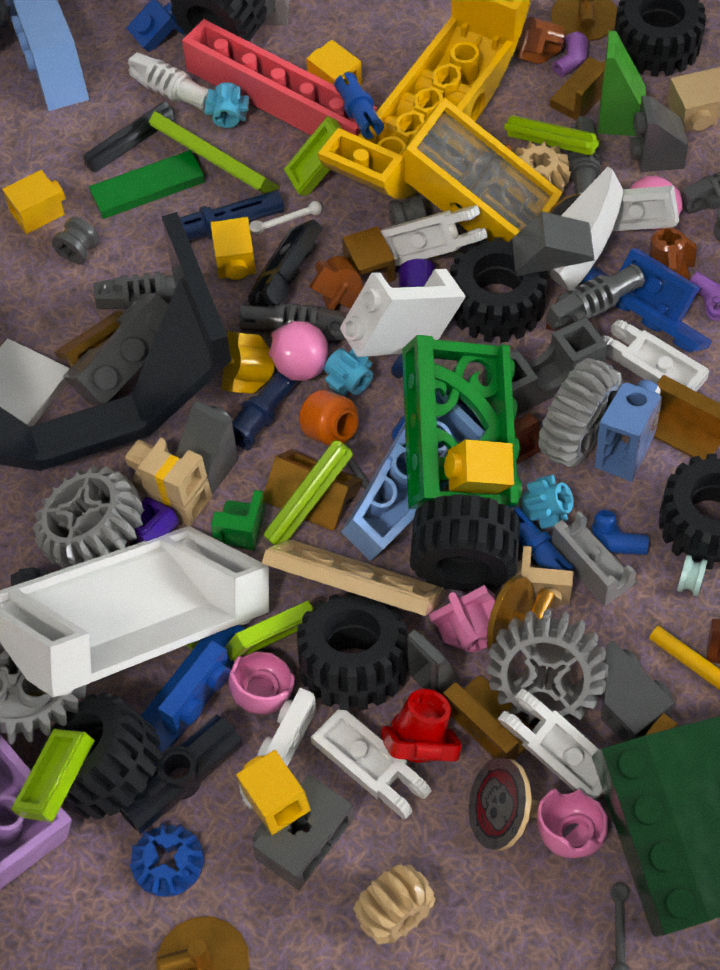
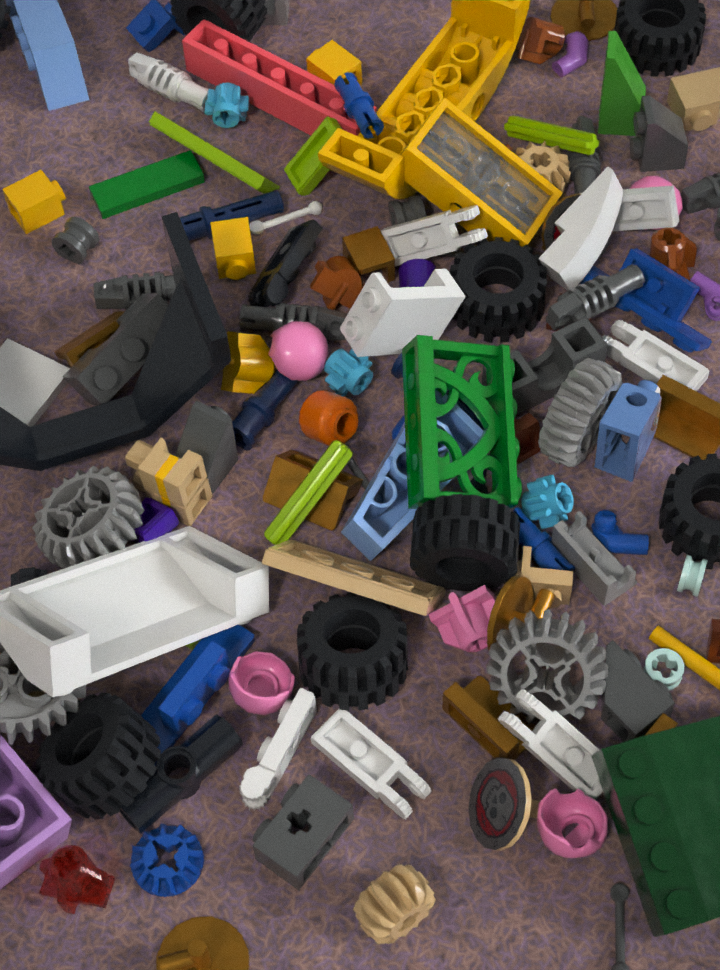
lime tile [11,729,95,823] -> none
black axle [83,102,175,172] -> none
green panel [211,490,266,551] -> none
lime tile [224,601,314,662] -> none
yellow brick [236,750,311,835] -> none
red piece [381,689,462,763] -> none
dark grey slope [408,629,460,695] -> none
yellow brick [444,439,514,495] -> none
dark grey slope [512,211,595,276] -> none
pearl gold panel [549,56,605,120] -> none
none -> clear red piece [39,845,115,914]
none -> light aqua bush [643,648,684,690]

